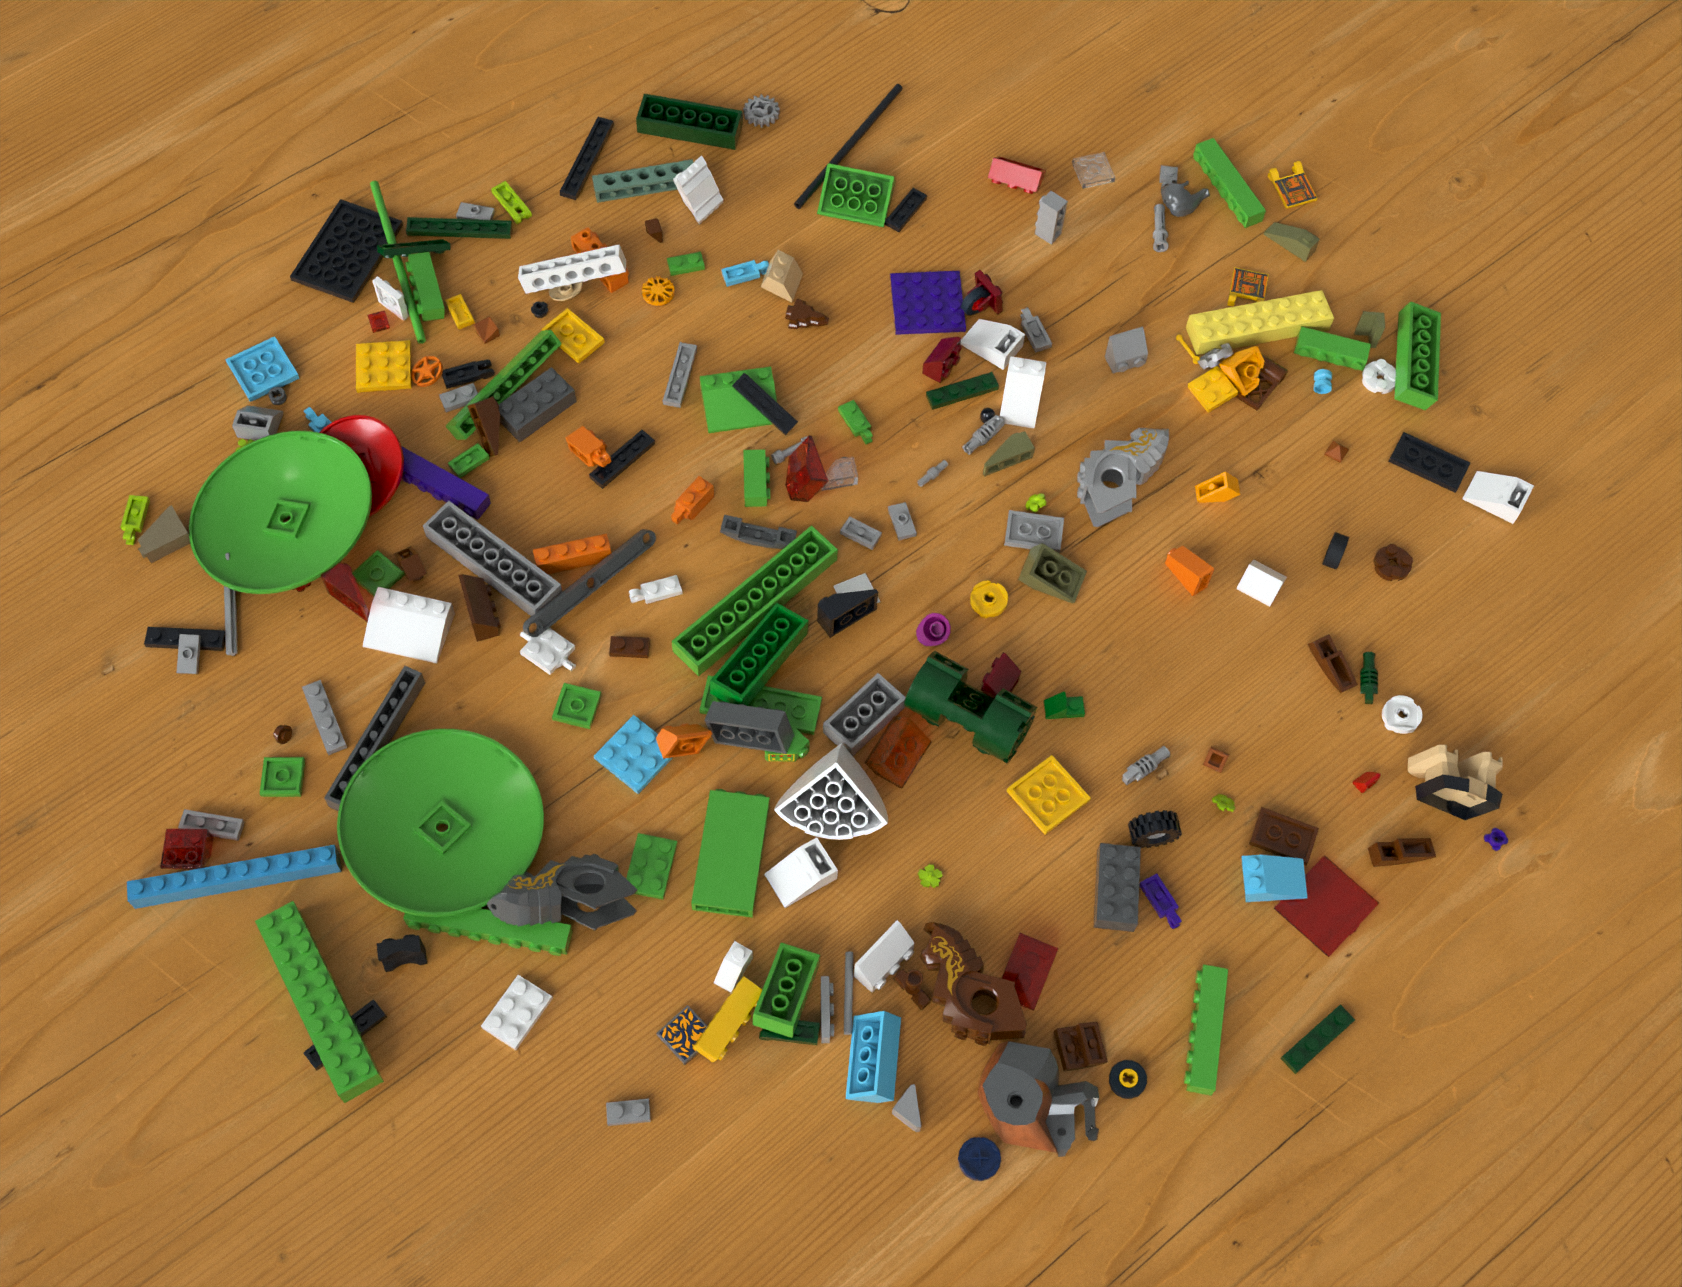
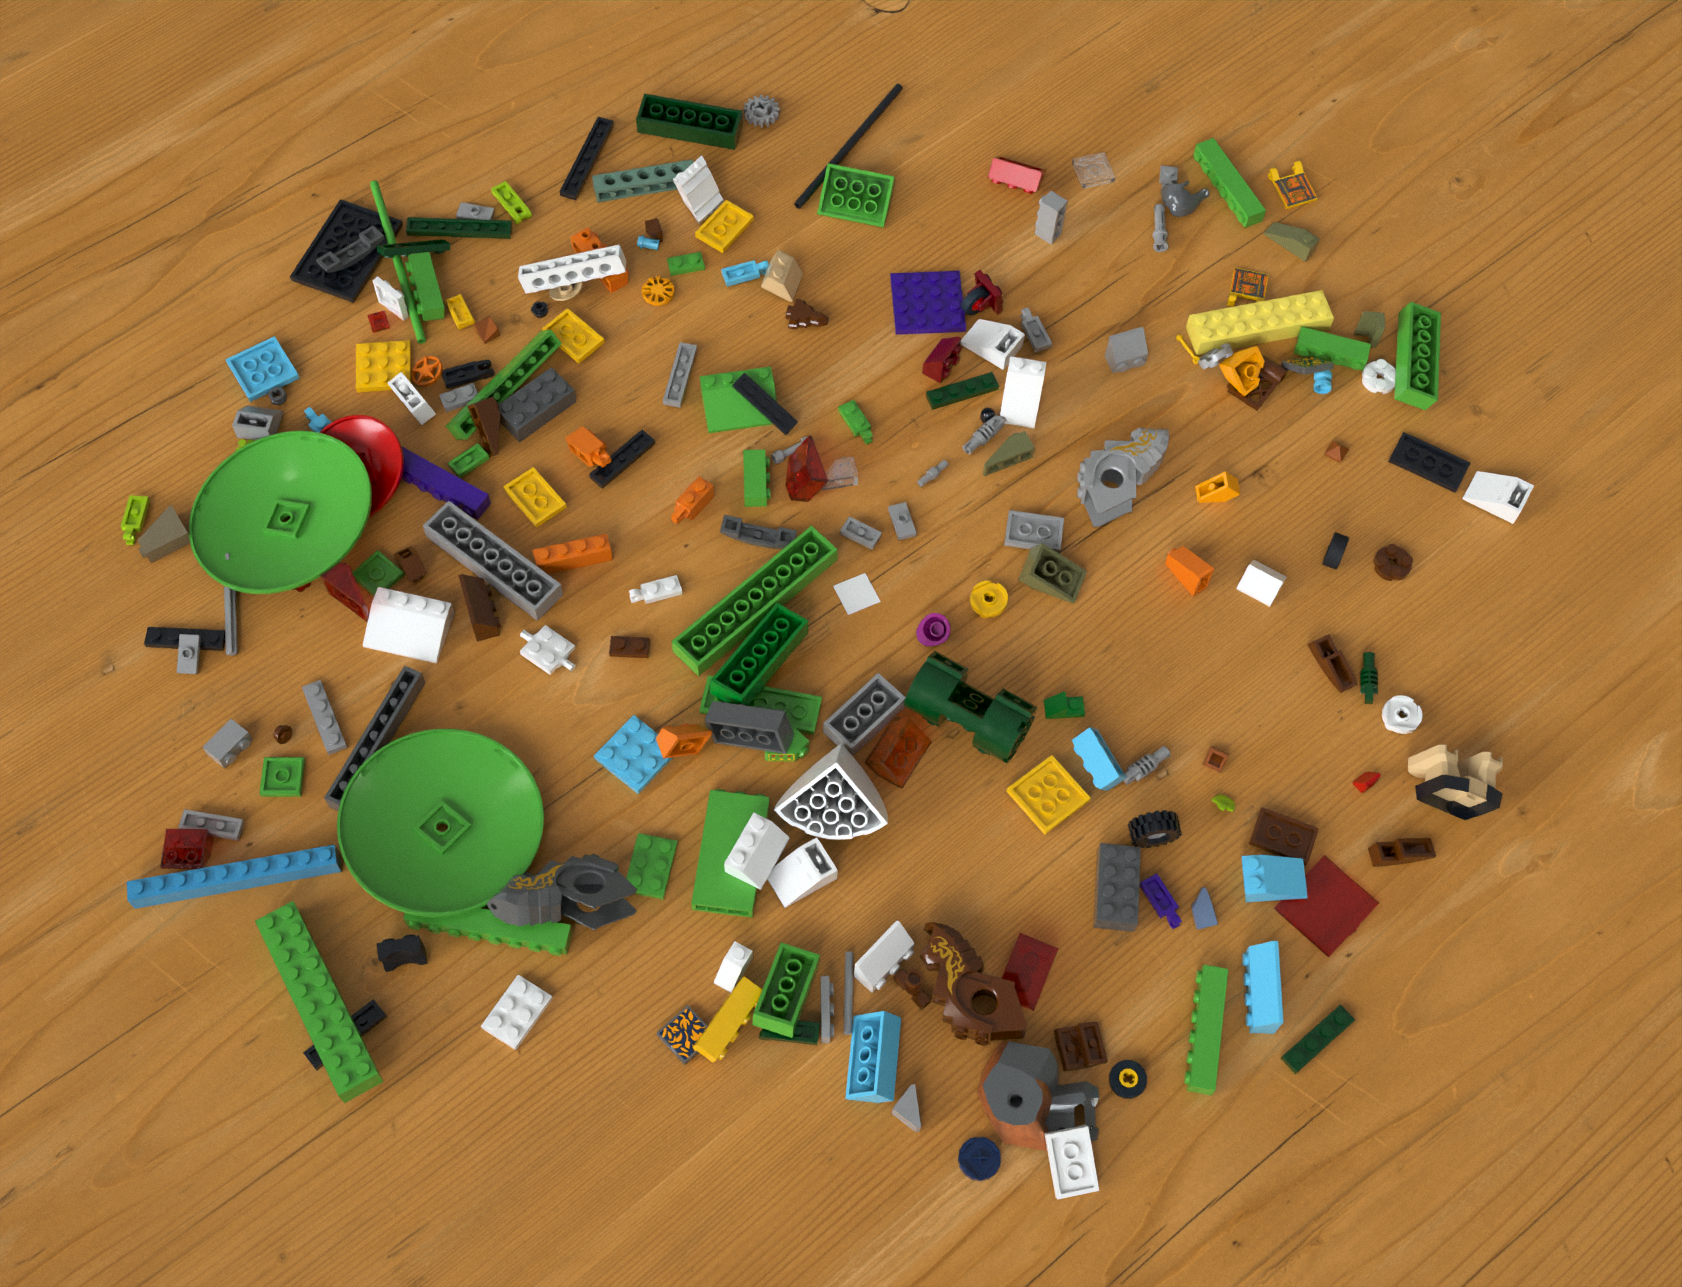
dark grey beam [523,529,656,637] -> none
bright green plate [552,683,602,729] -> none
light grey plate [606,1099,651,1126] -> none
black slope [817,589,878,638] -> none
black tile [885,188,927,232] -> none
lime plant [918,864,943,888] -> none
dark red slope [980,652,1022,699] -> none
lime plant [1025,493,1047,512] -> none
yellow plate [1188,366,1238,413] -> none
dark purple plate [1484,828,1508,851] -> none
none -> light grey brick [203,719,253,768]
none -> dark grey slope [316,226,384,273]
none -> white slope [387,372,436,425]
none -> yellow plate [503,467,567,528]
none -> medium azure pin [637,235,660,251]
none -> yellow plate [695,200,754,253]
none -> white slope [724,813,790,890]
none -> white plate [1044,1125,1099,1200]
none -> medium azure brick [1072,727,1126,791]
none -> sand blue slope [1191,887,1218,929]
none -> medium azure slope [1242,941,1283,1034]
none -> flat silver tile [1281,356,1333,375]

